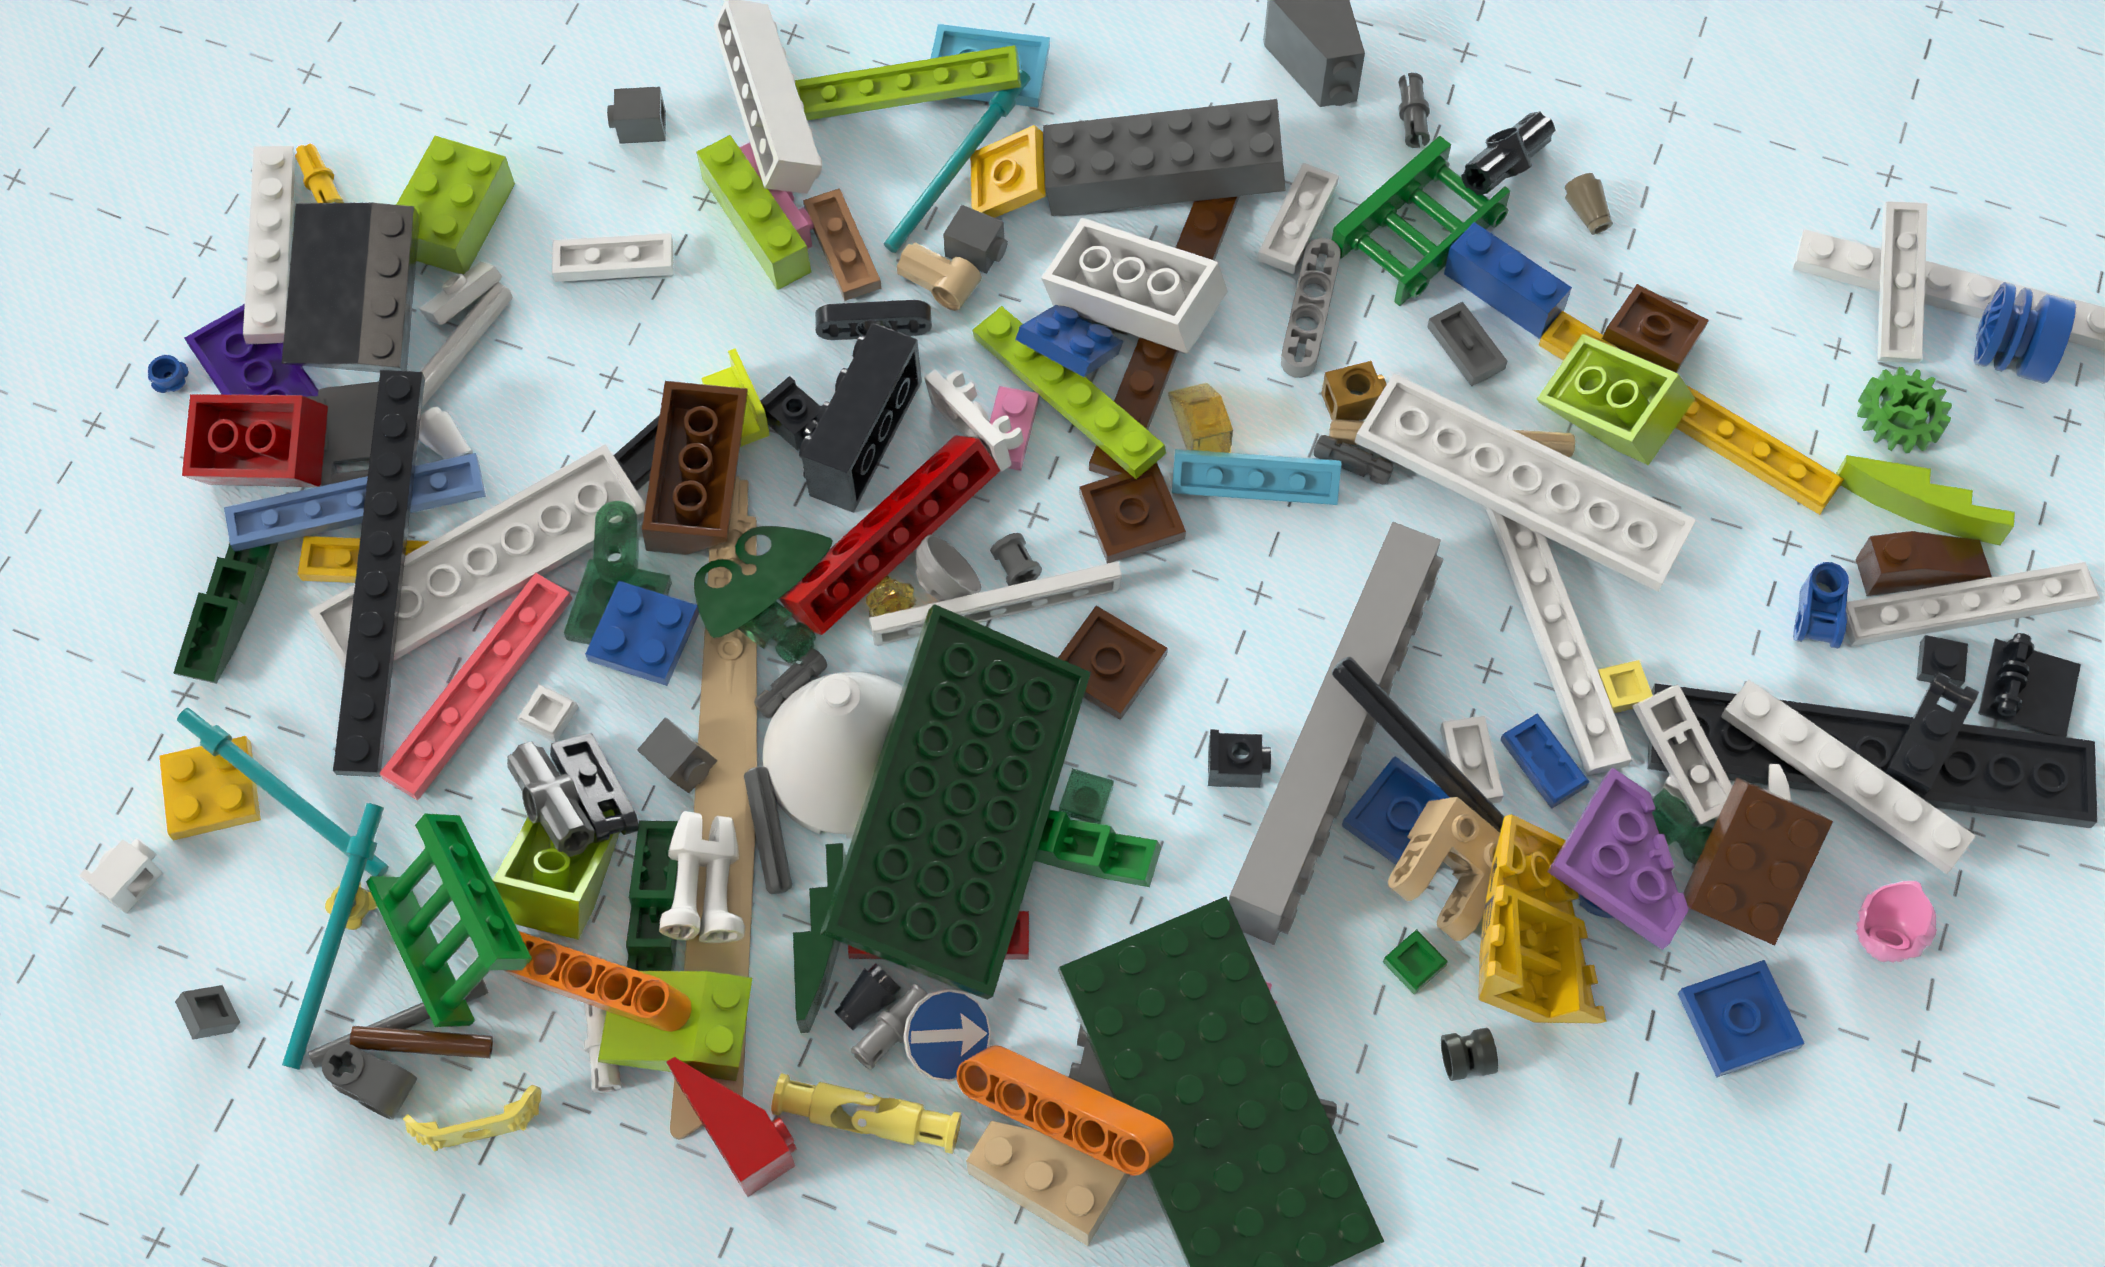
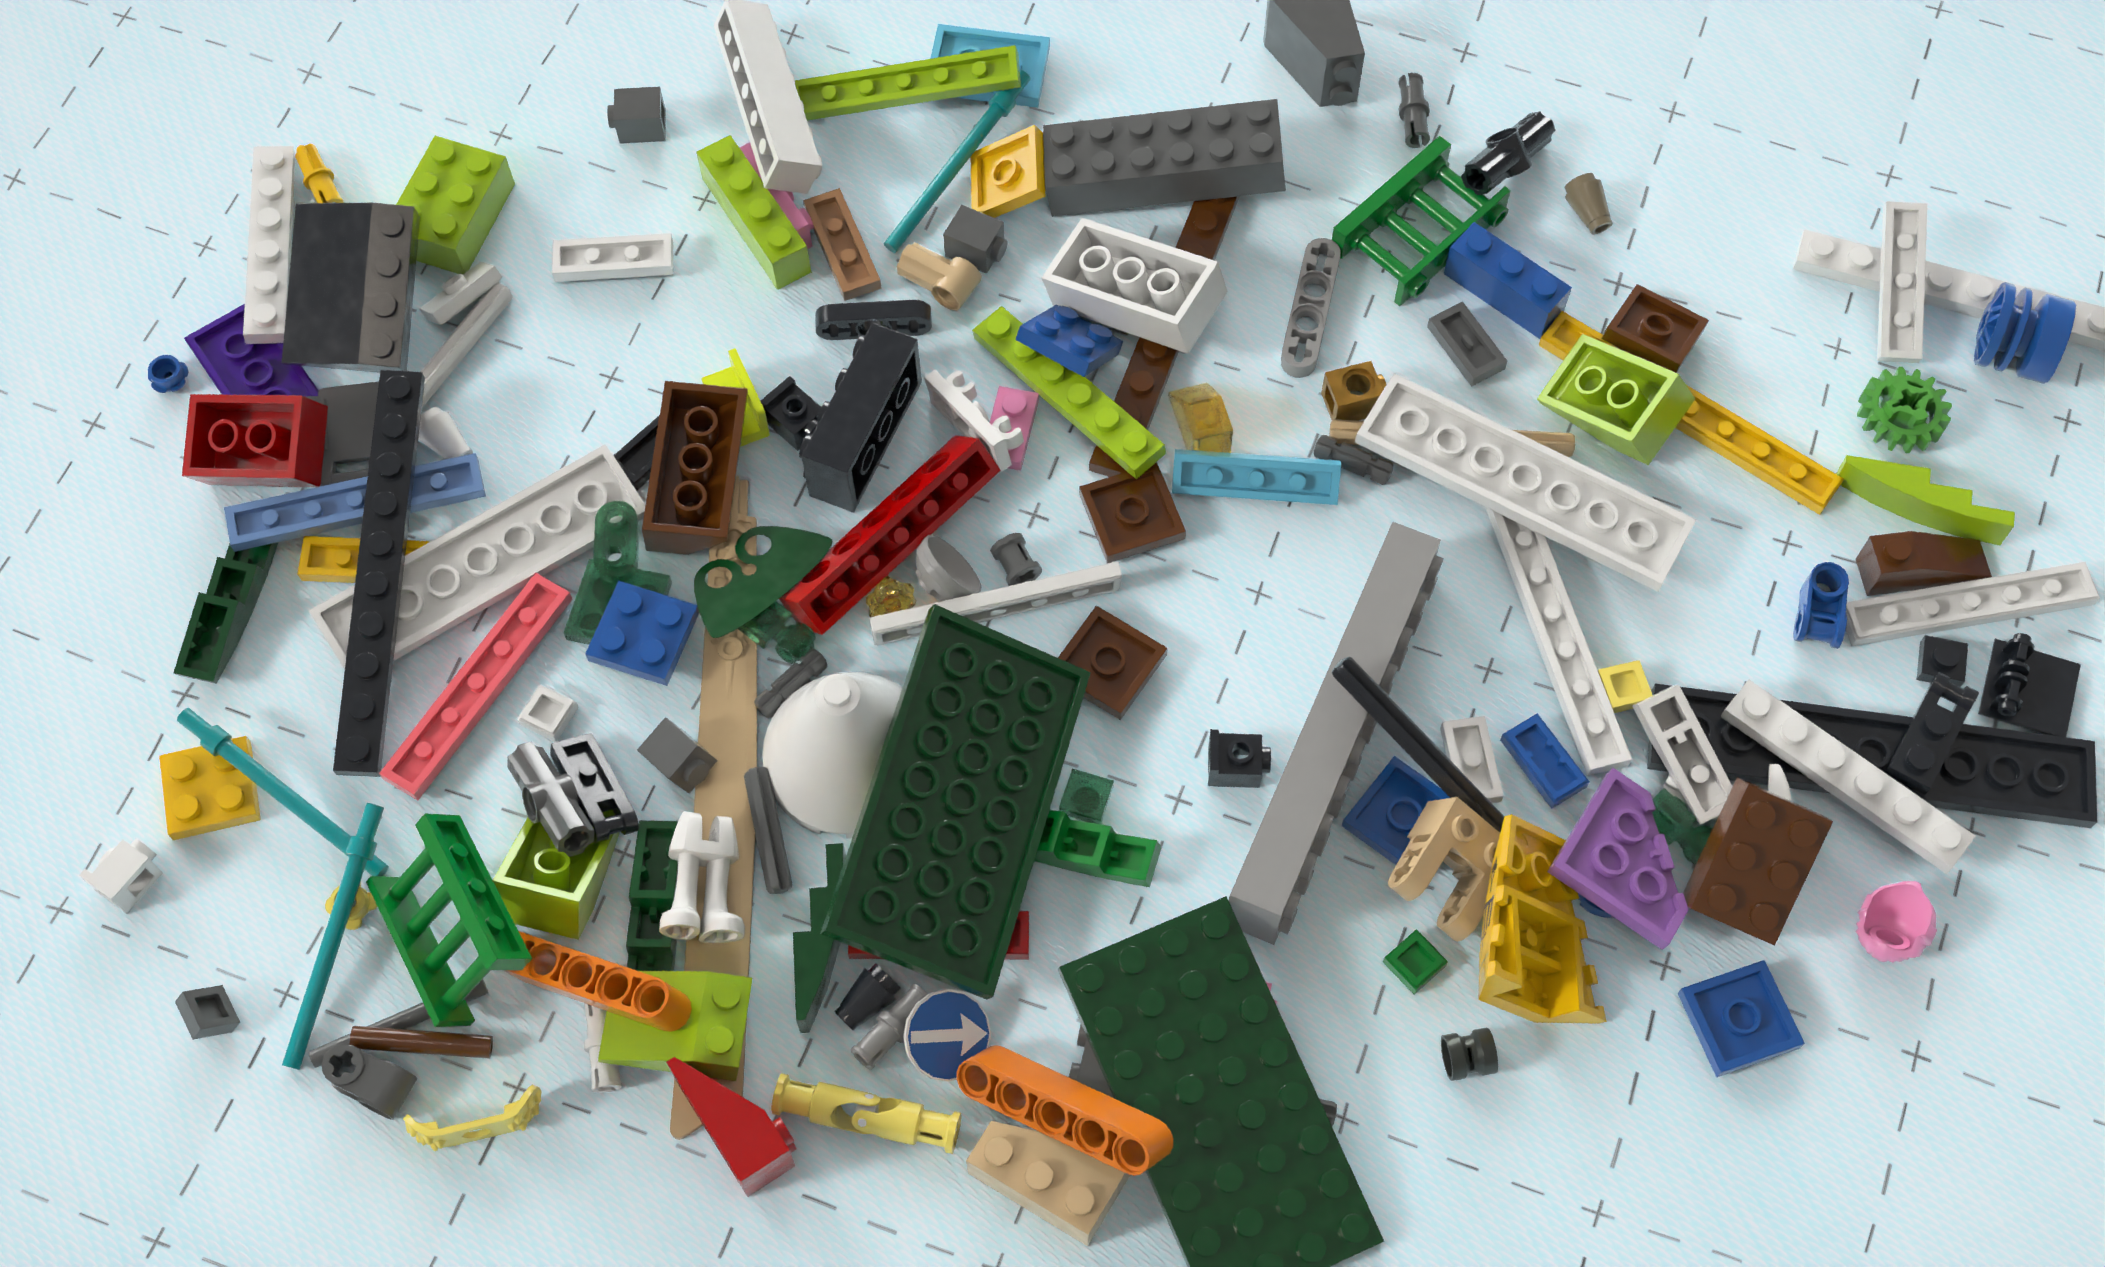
white plate [1257,162,1339,274] -> none

